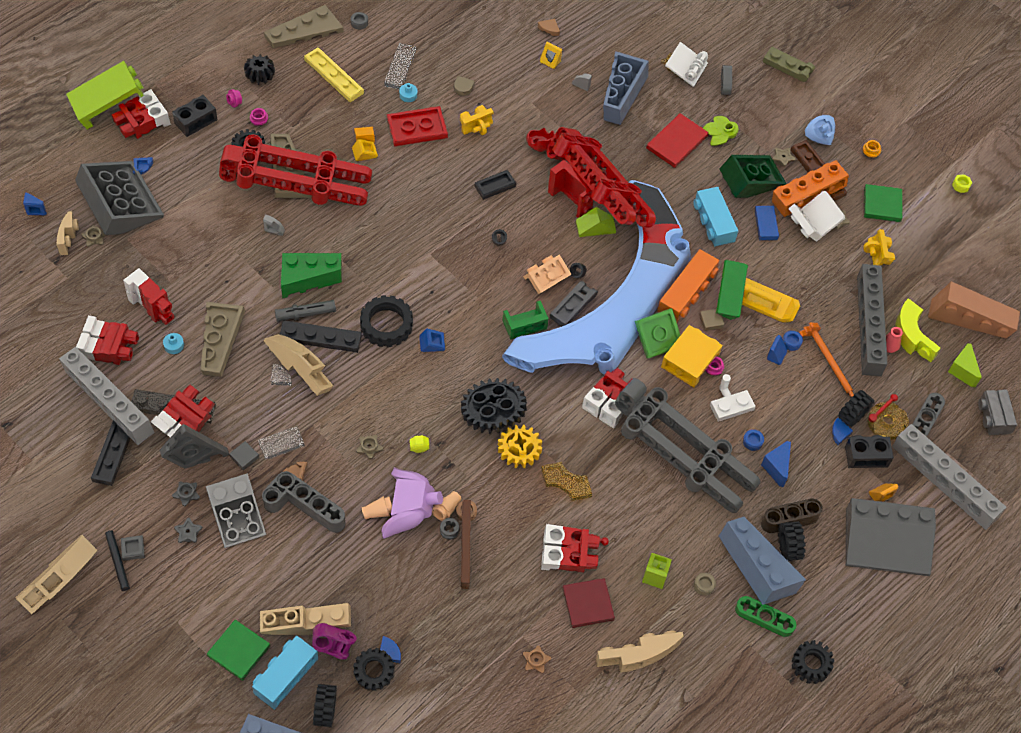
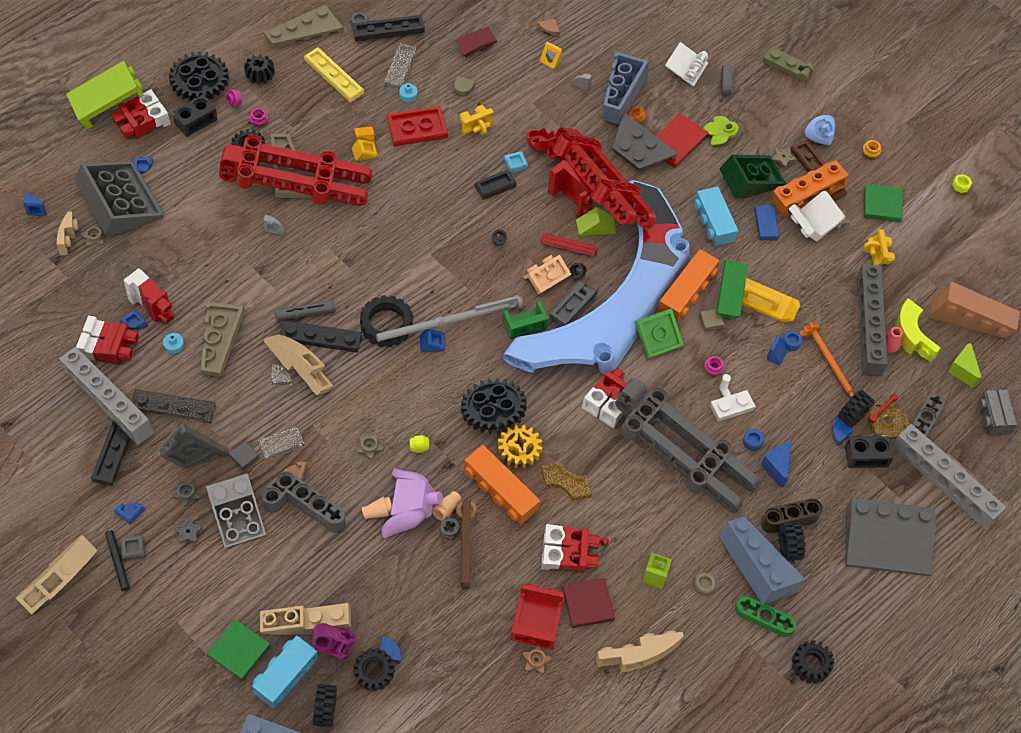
red hips [151,385,215,437] -> none
green wedge [281,253,342,299] -> none
yellow panel [661,325,723,388] -> none
light orange slope [869,483,899,502] -> none
none -> blue tile [114,503,145,525]
none -> blue tile [119,310,148,330]
none -> black gear [169,51,229,101]
none -> black plate [352,15,425,41]
none -> light grey bar [376,295,524,342]
none -> dark red slope [456,27,497,58]
none -> orange brick [464,445,541,525]
none -> medium azure tile [504,151,528,173]
none -> red panel [510,584,565,650]
none -> red axle [541,233,597,257]
none -> dark grey wing [612,112,677,171]
none -> orange tile [628,107,646,123]

